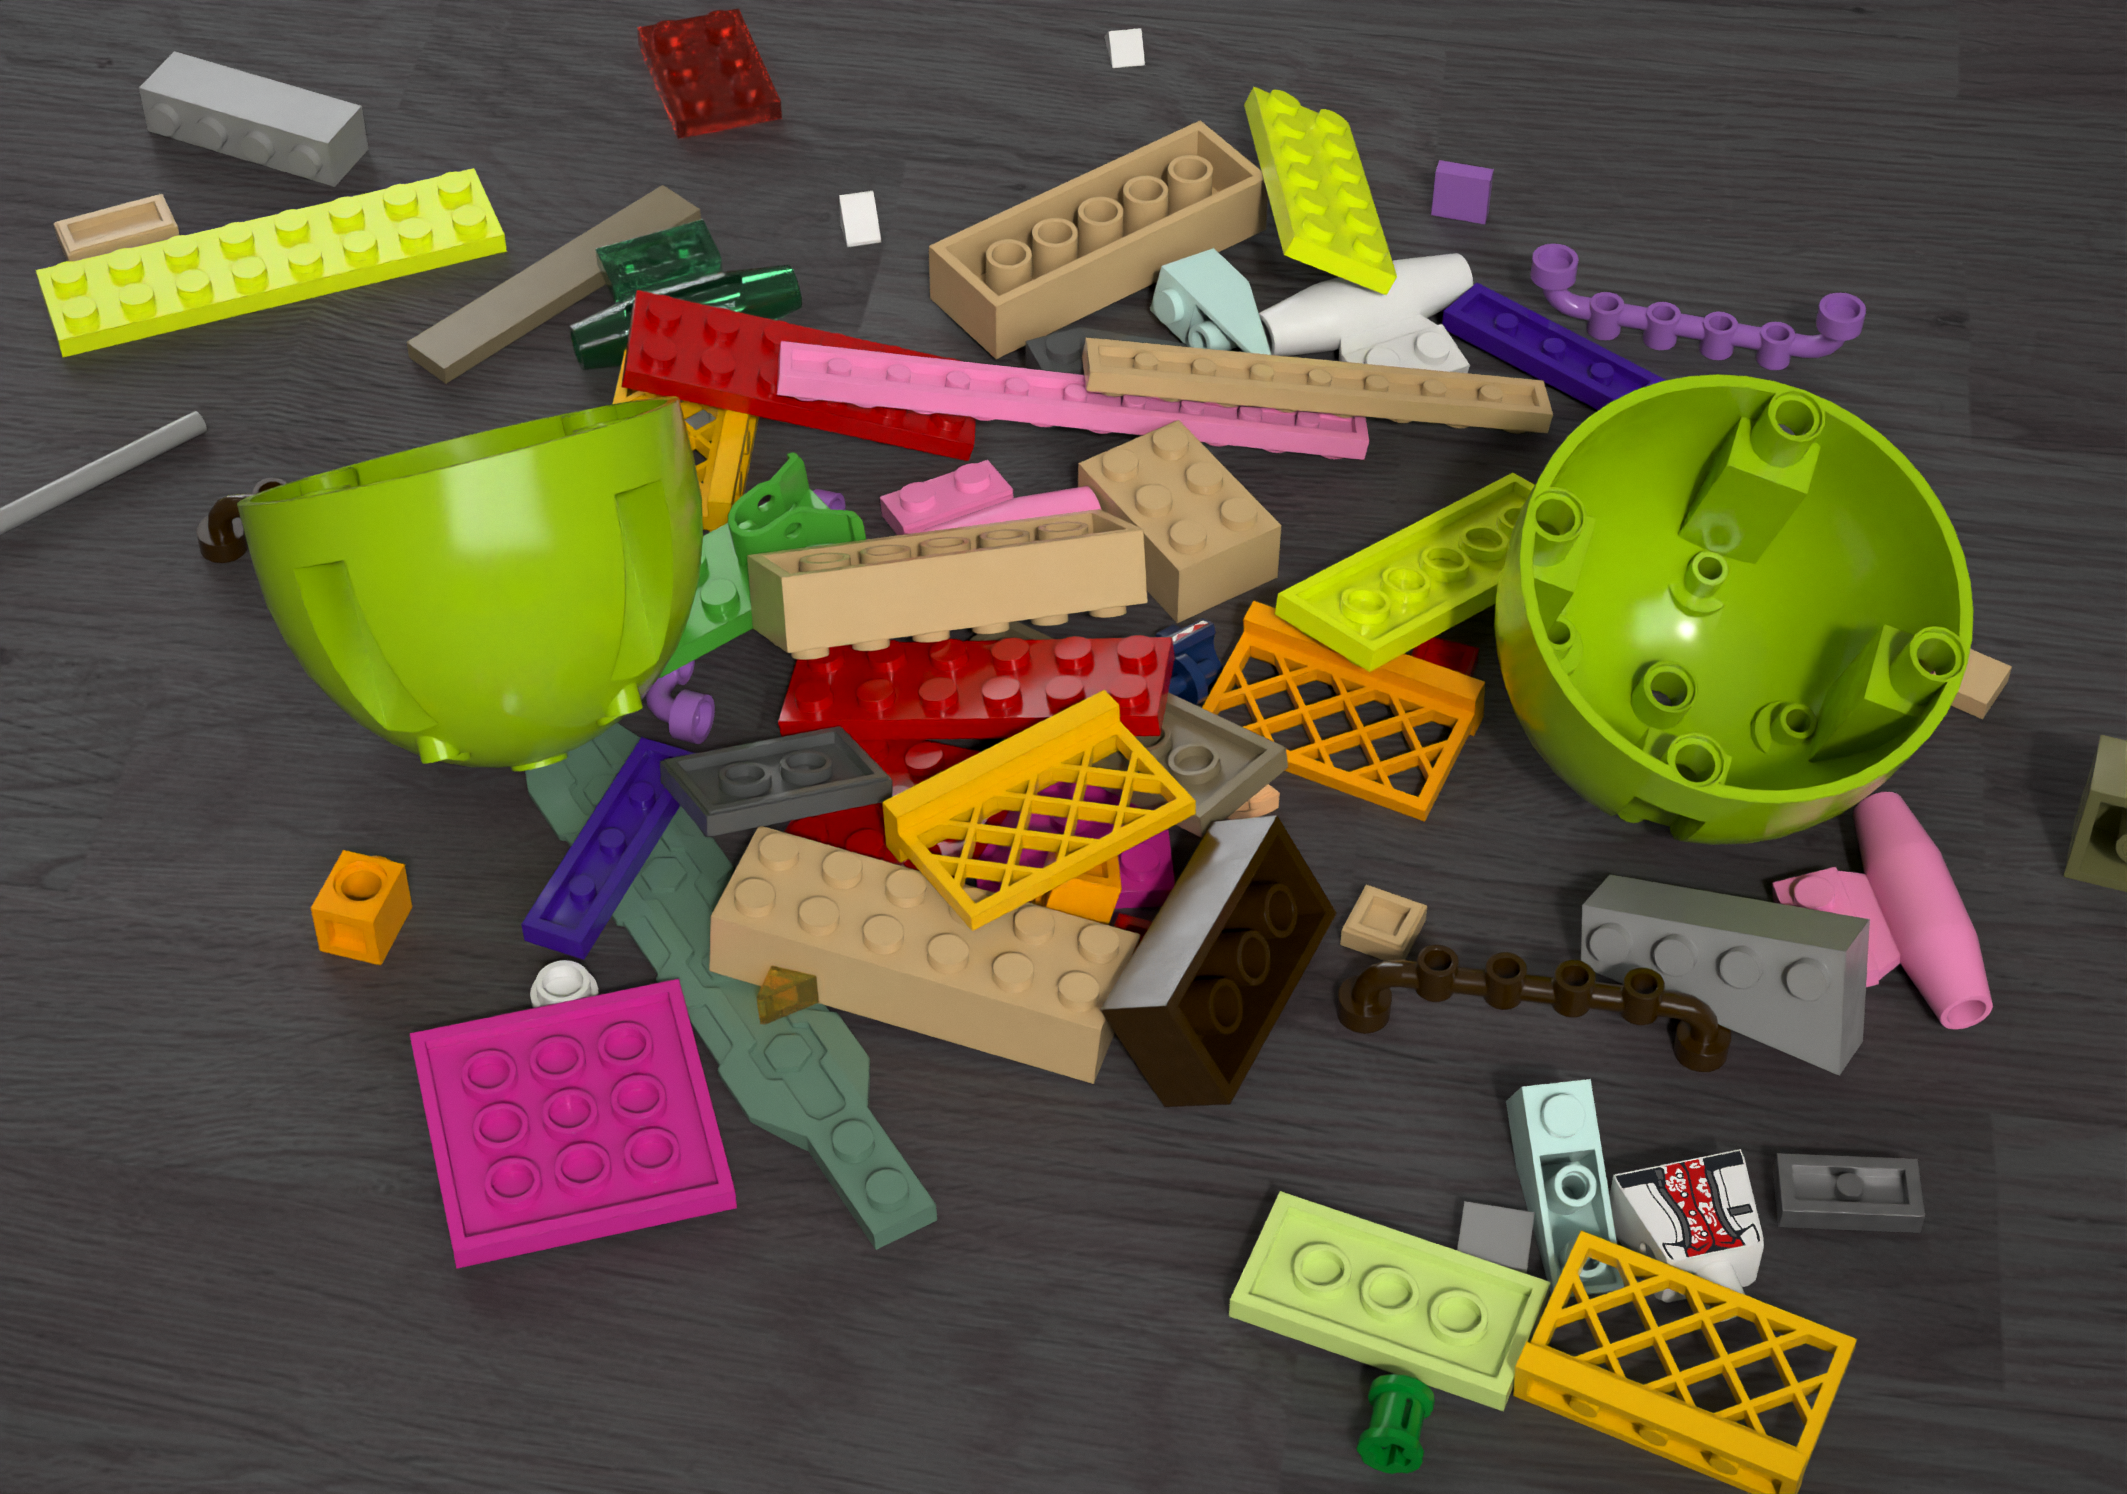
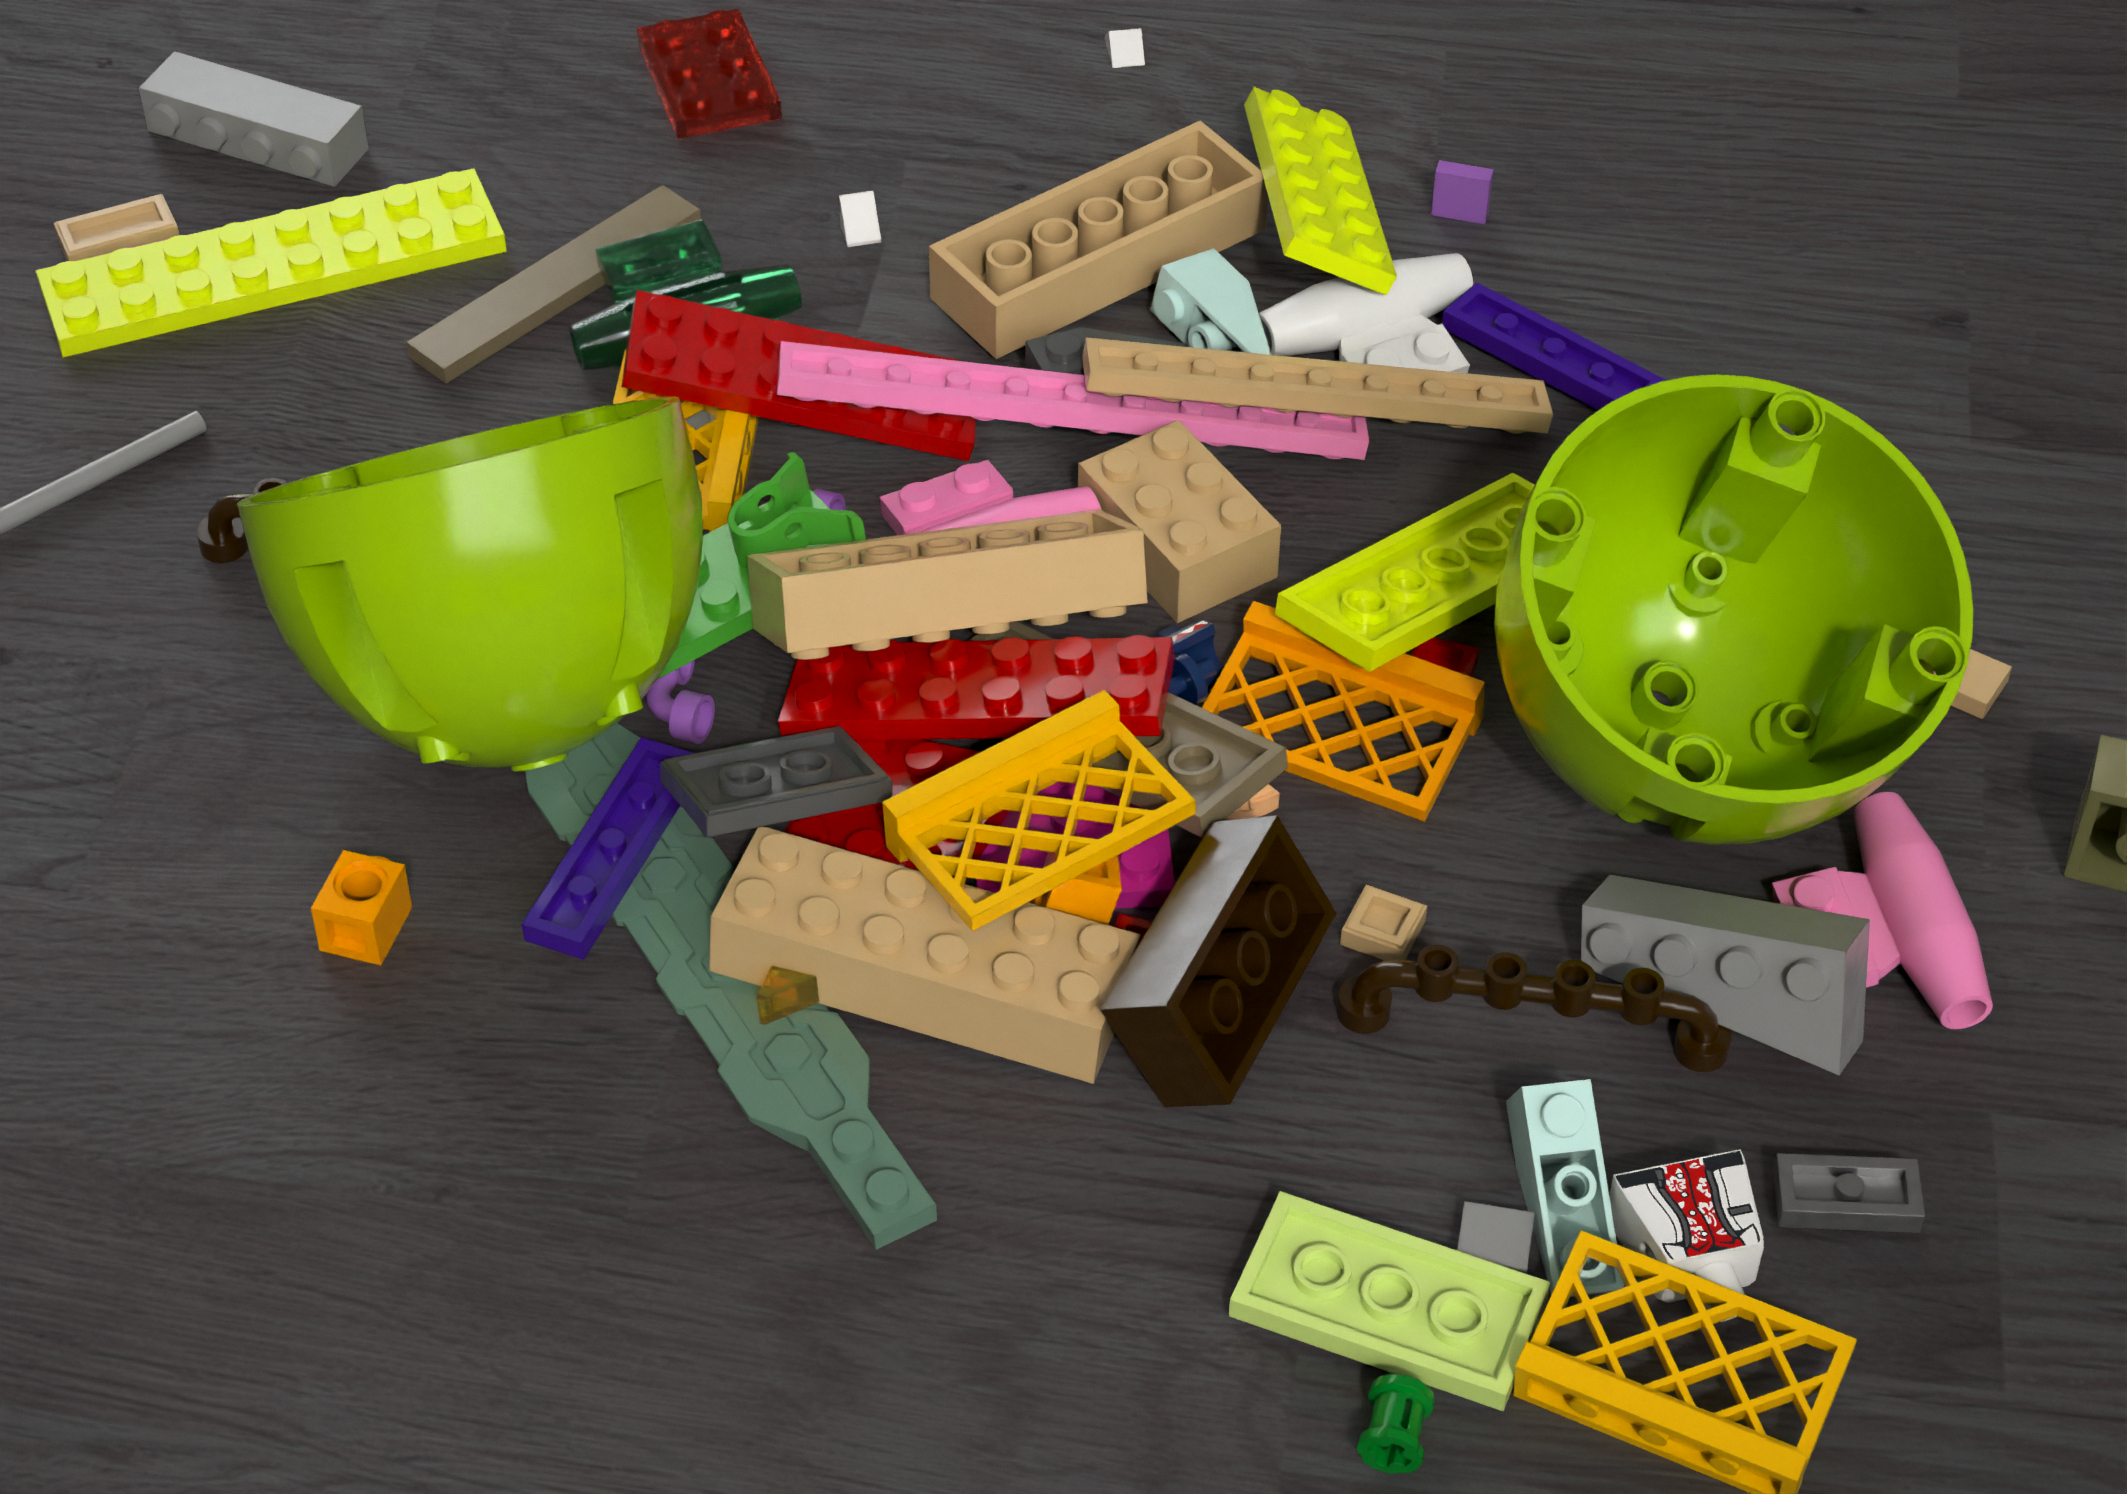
dark pink plate [409,979,737,1269] -> none
white plate [530,960,599,1008] -> none
medium lavender bar [1530,244,1866,370] -> none

